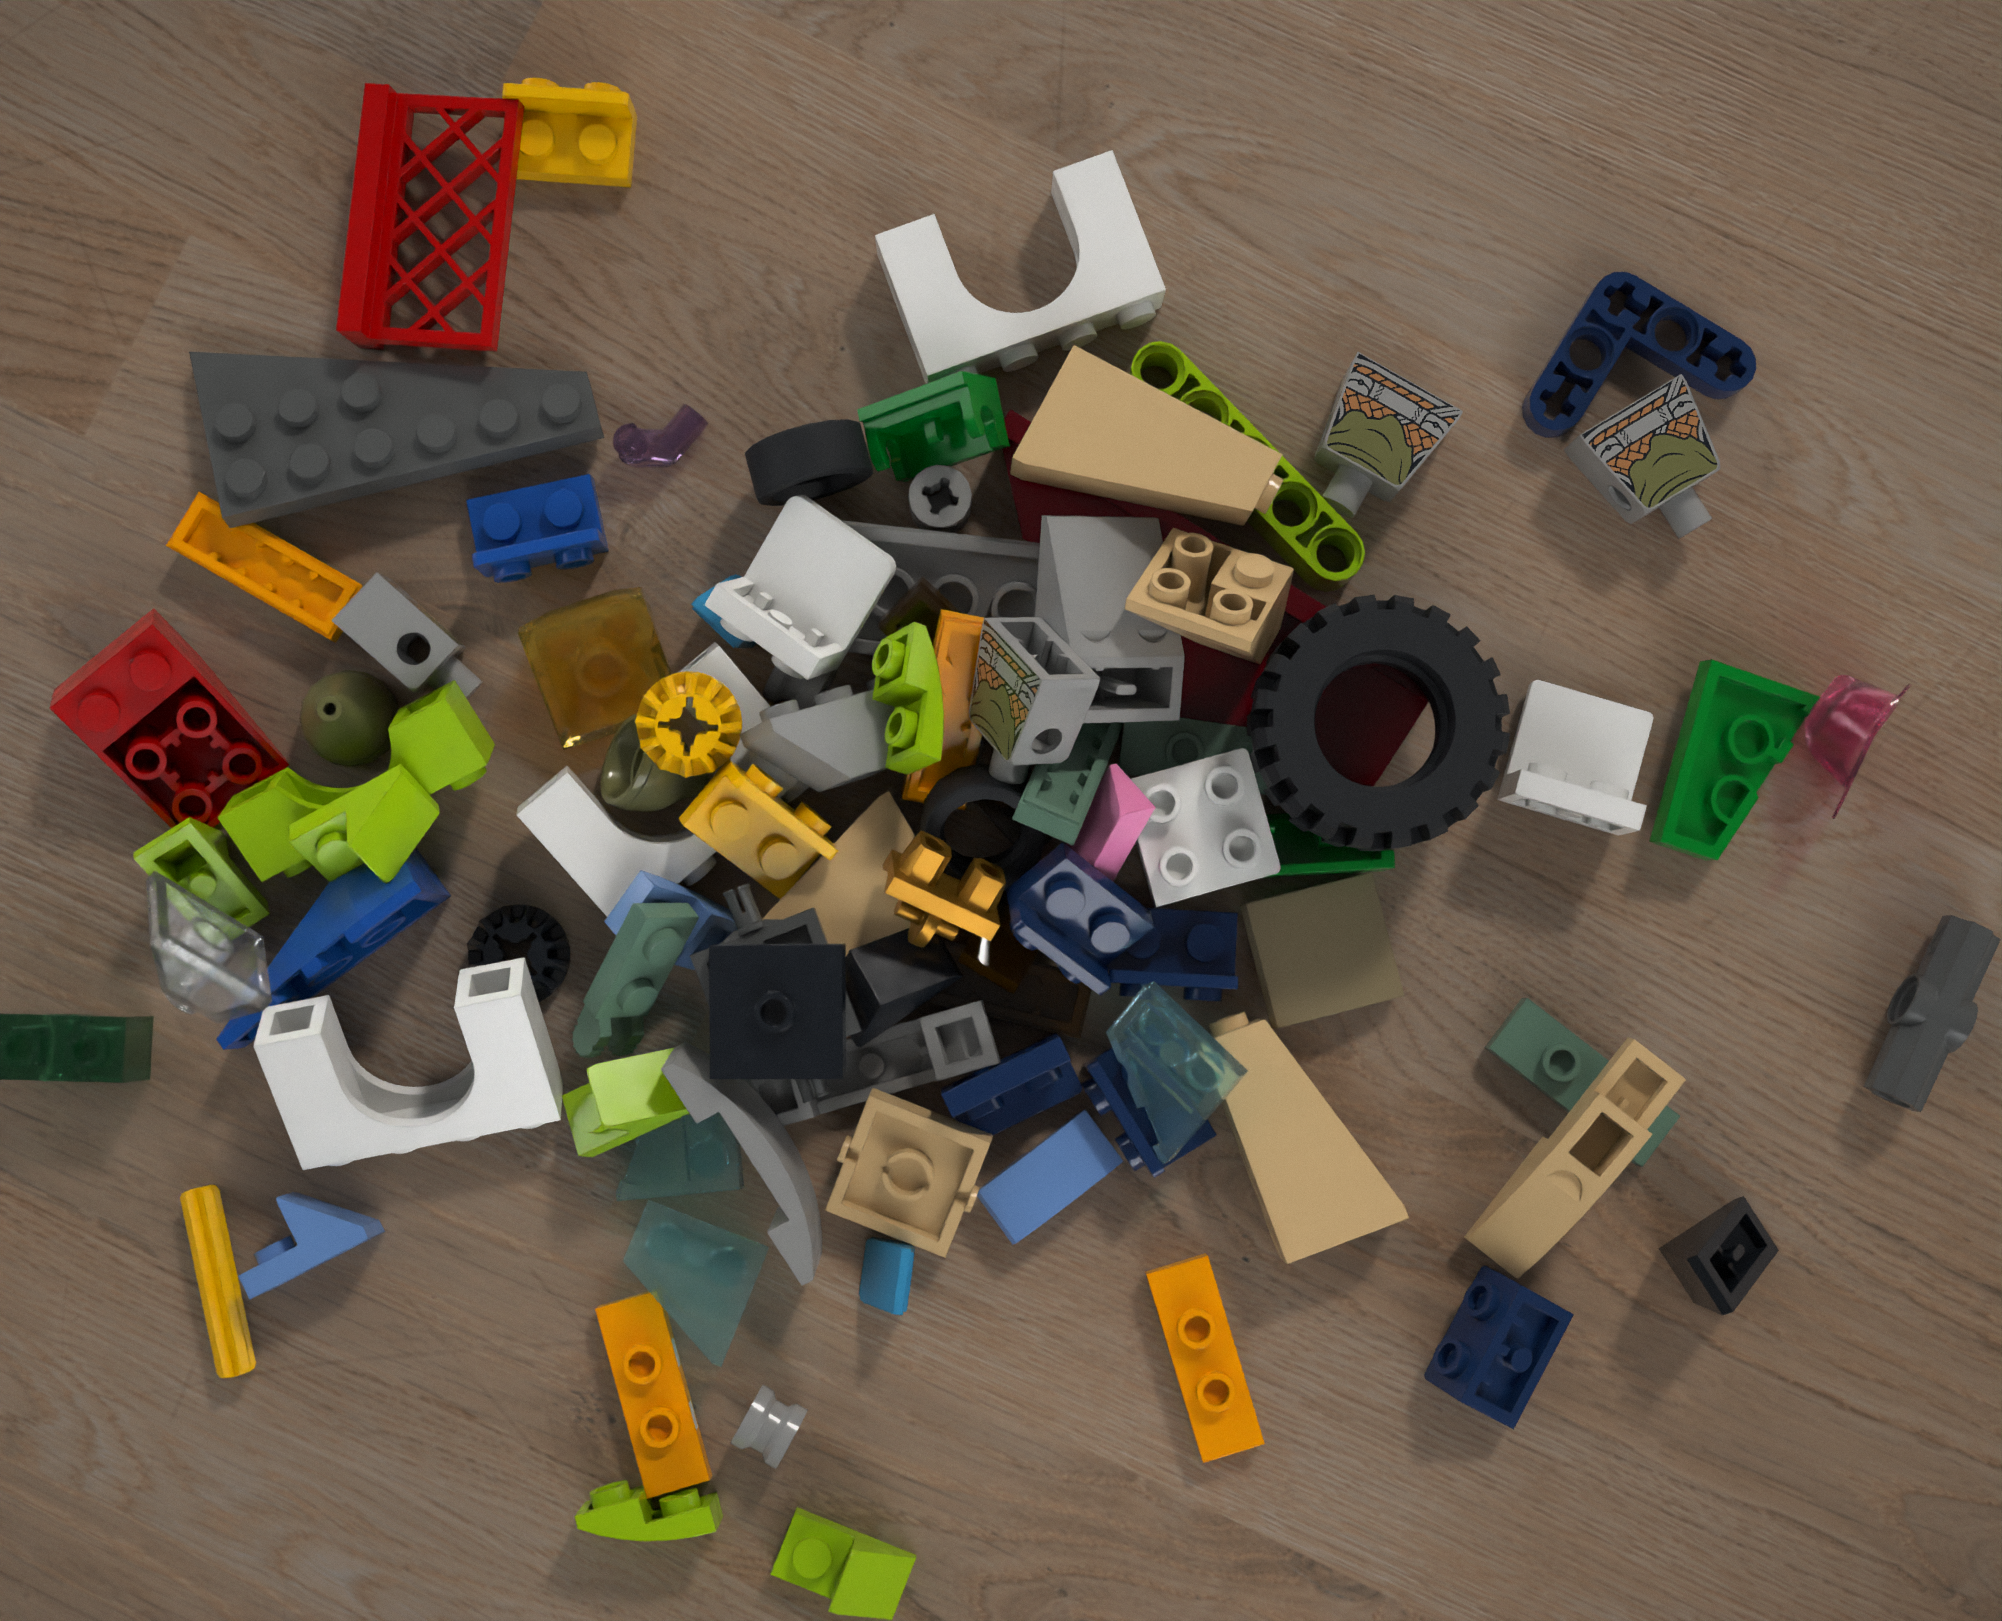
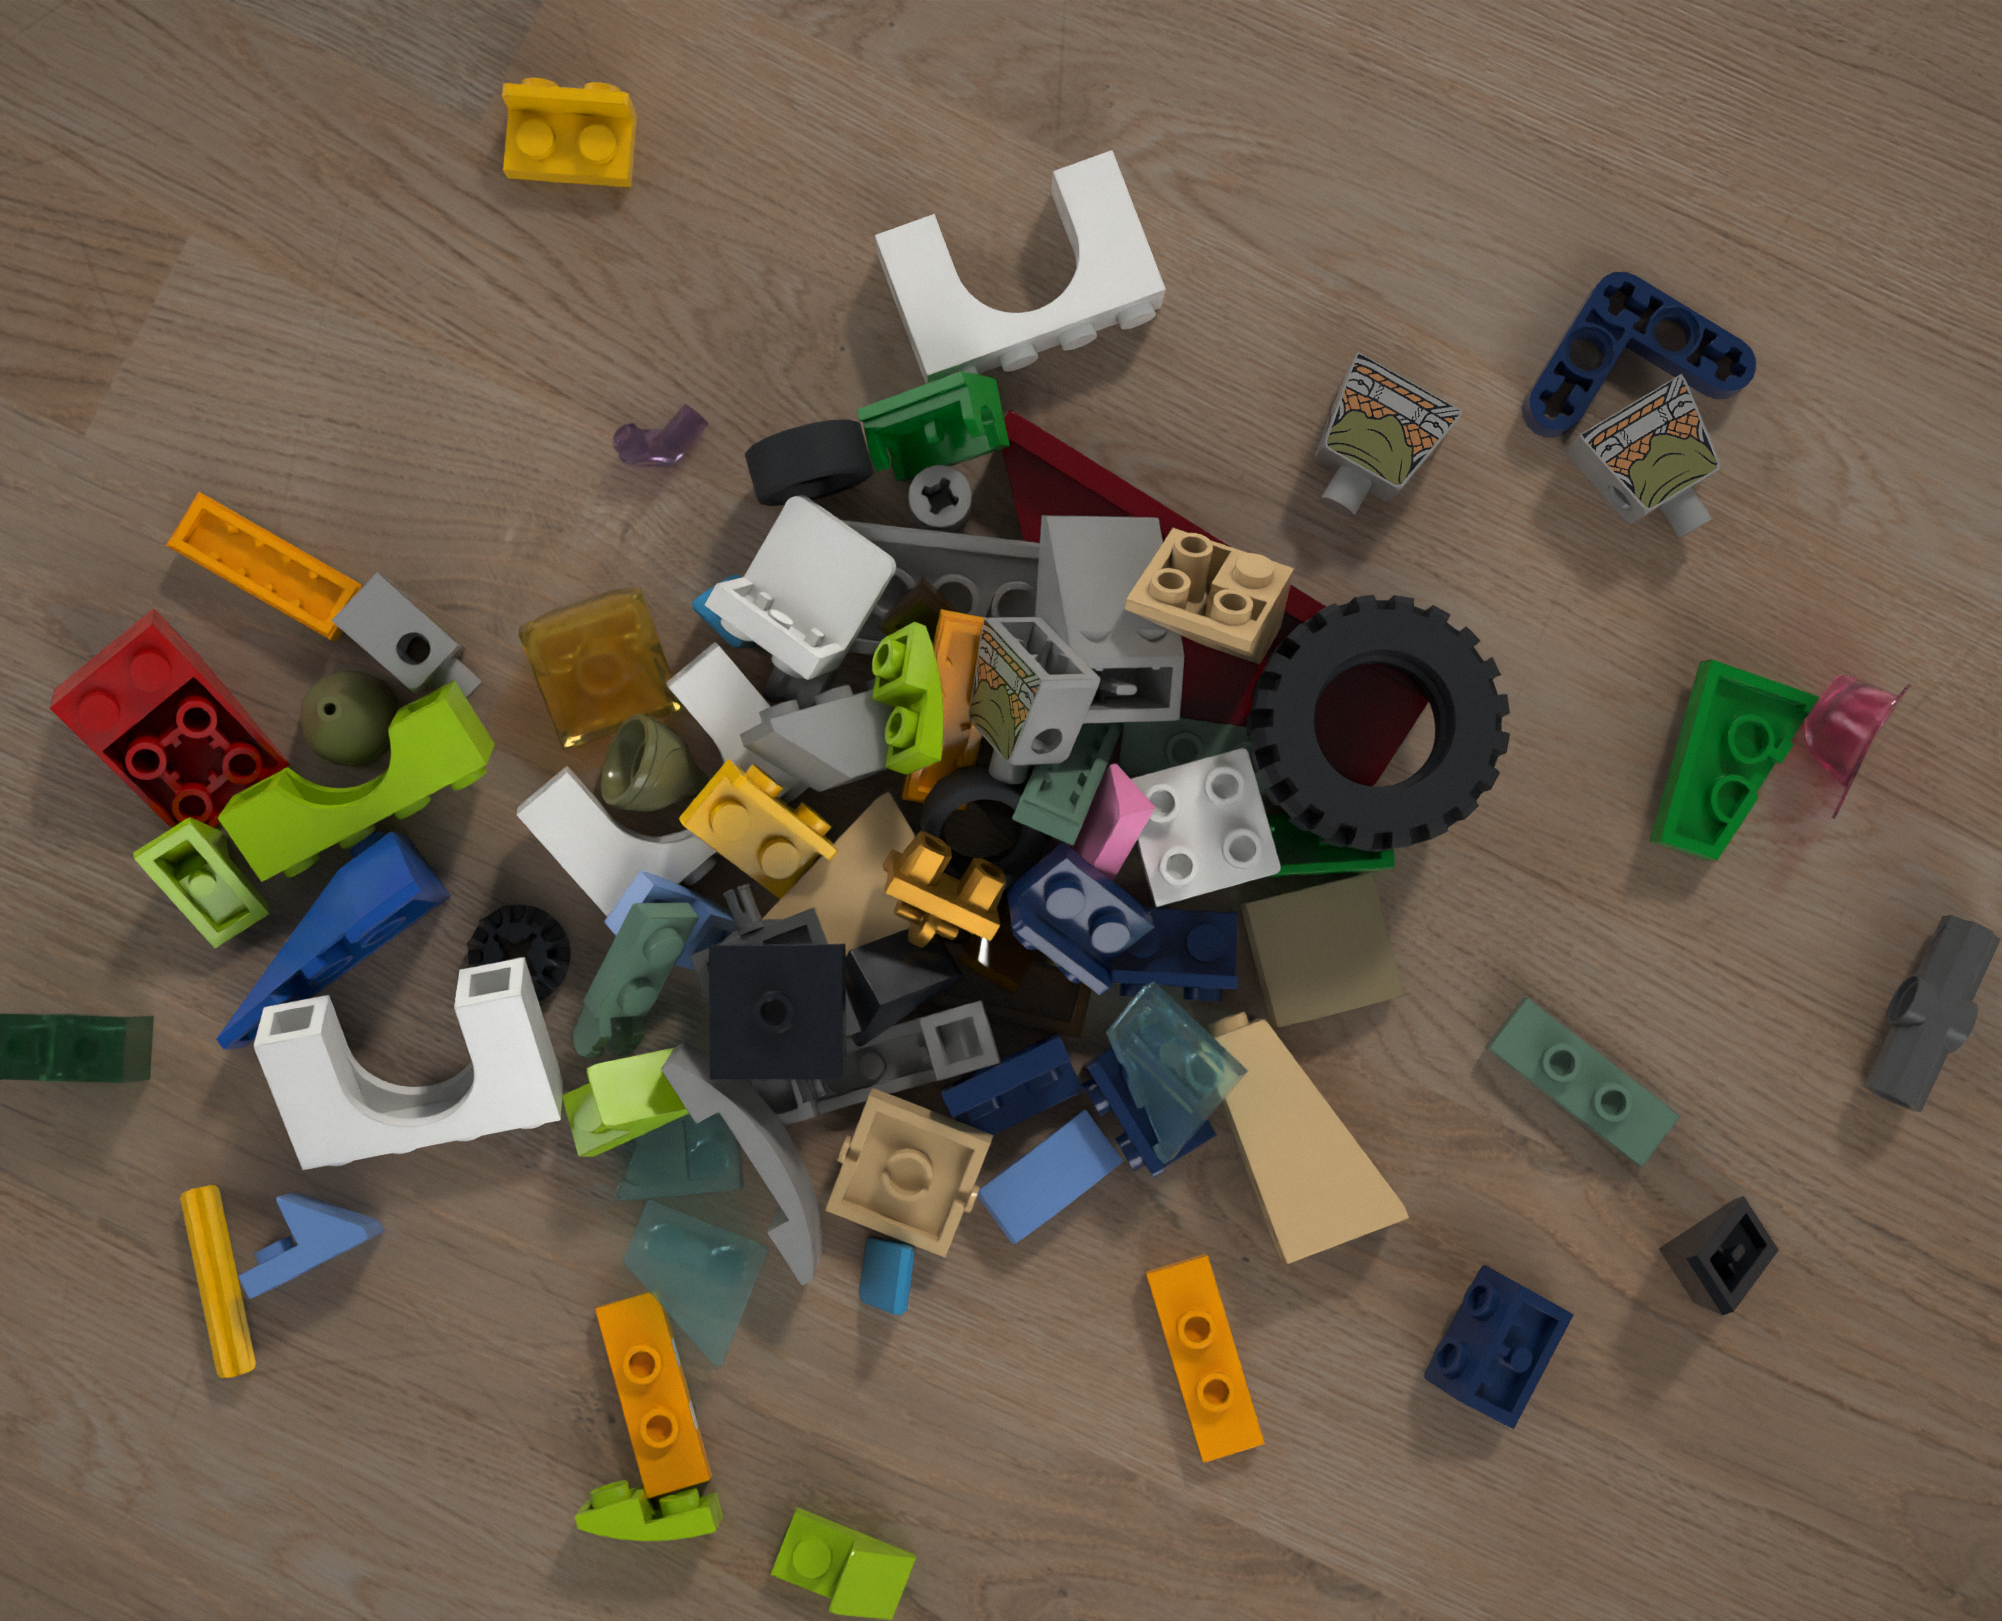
clear slope [146,870,272,1024] -> none
dark grey wing [189,352,604,528] -> none
lime slope [289,764,440,884] -> none
red fence [336,83,525,352] -> none
blue bracket [466,474,609,583] -> none
yellow gear [635,671,742,778] -> none
light grey wheel [730,1385,808,1469] -> none
tan slope [1010,345,1284,526] -> none
lime beam [1129,341,1365,592] -> none
tan slope [1464,1037,1686,1279] -> none
white bracket [1497,680,1654,836] -> none

